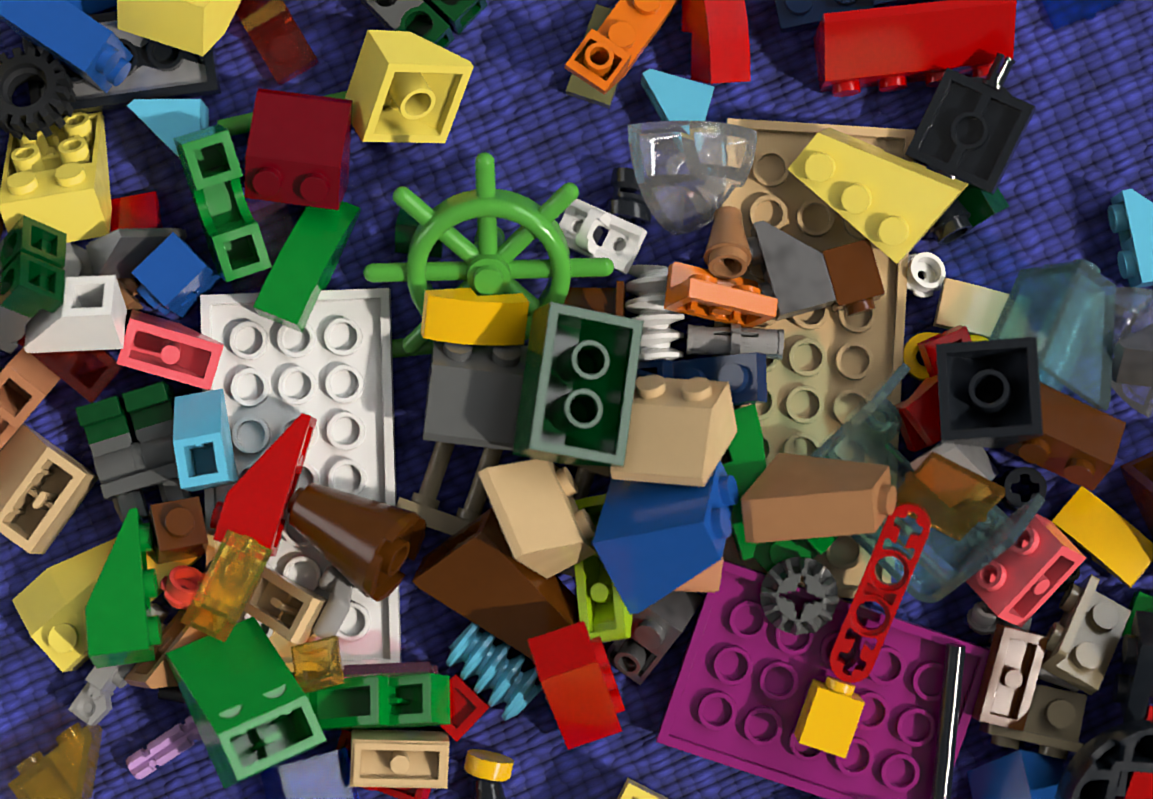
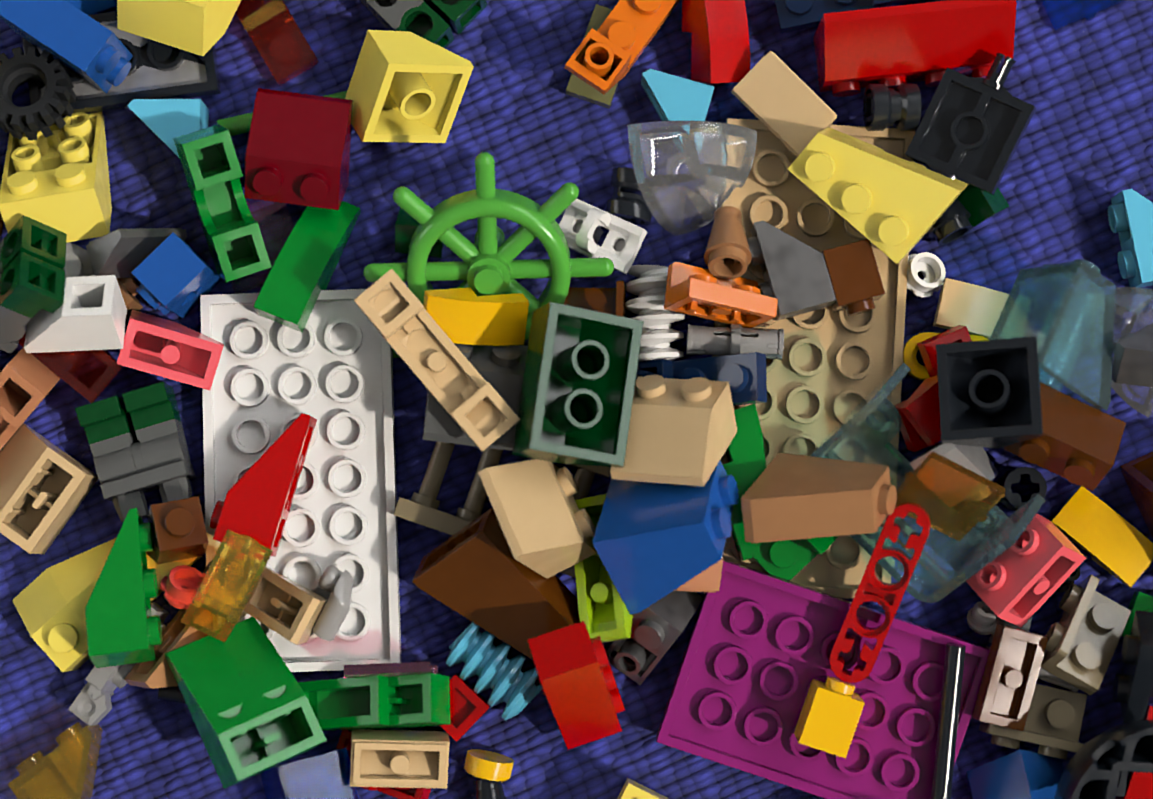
red slope [111,191,163,232] -> none
lavender axle [126,716,202,780] -> none
medium azure slope [173,389,238,492] -> none
reddish brown cone [287,483,426,602] -> none
clear yellow slope [291,635,345,693] -> none
dark grey gear [760,557,839,636] -> none
none -> tan slope [354,269,520,452]
none -> tan slope [731,51,837,157]
none -> black wheel [863,83,921,131]

